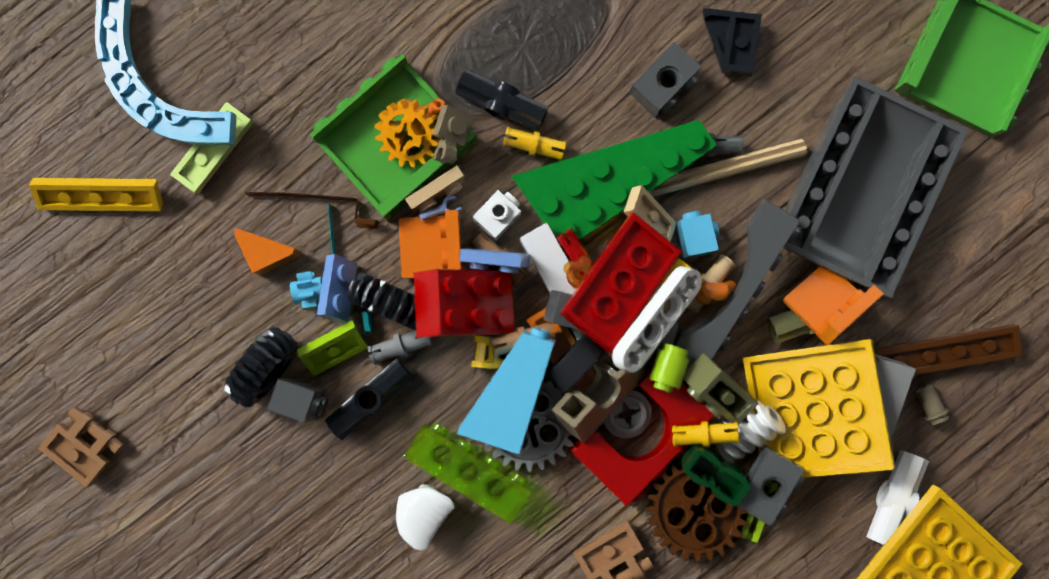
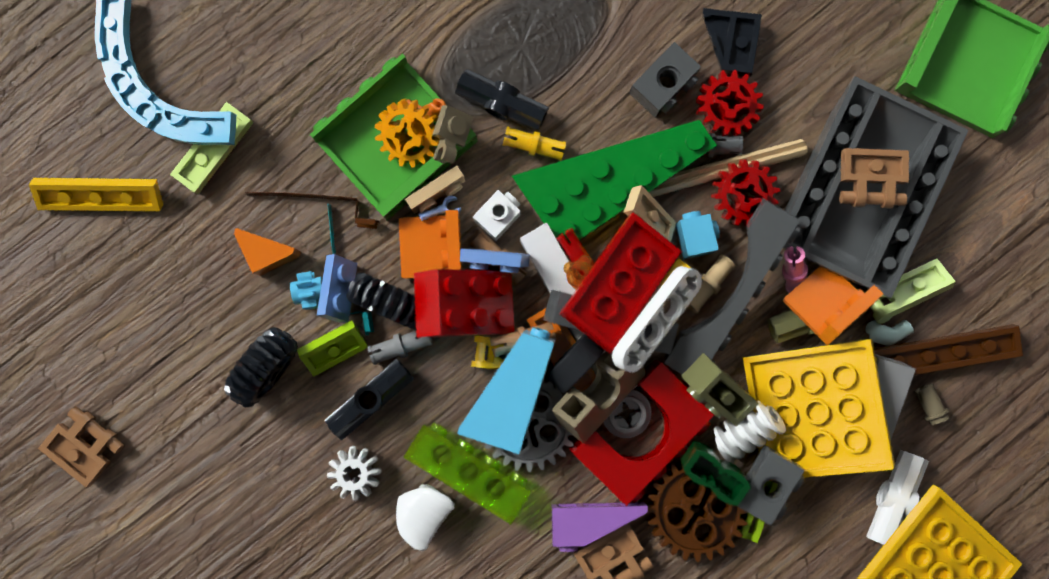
dark grey brick [267,378,328,423] -> none
lime brick [649,343,689,393] -> none
yellow pin [672,421,739,447] -> none
orange arm [696,280,737,305] -> none
none -> white gear [327,446,382,501]
none -> medium lavender slope [551,502,648,552]
none -> red gear [695,70,764,136]
none -> red gear [711,160,780,226]
none -> bright pink pin [782,246,808,293]
none -> medium nougat plate [839,148,909,209]
none -> light aqua arm [865,320,914,346]
none -> yellowish green plate [870,258,956,324]

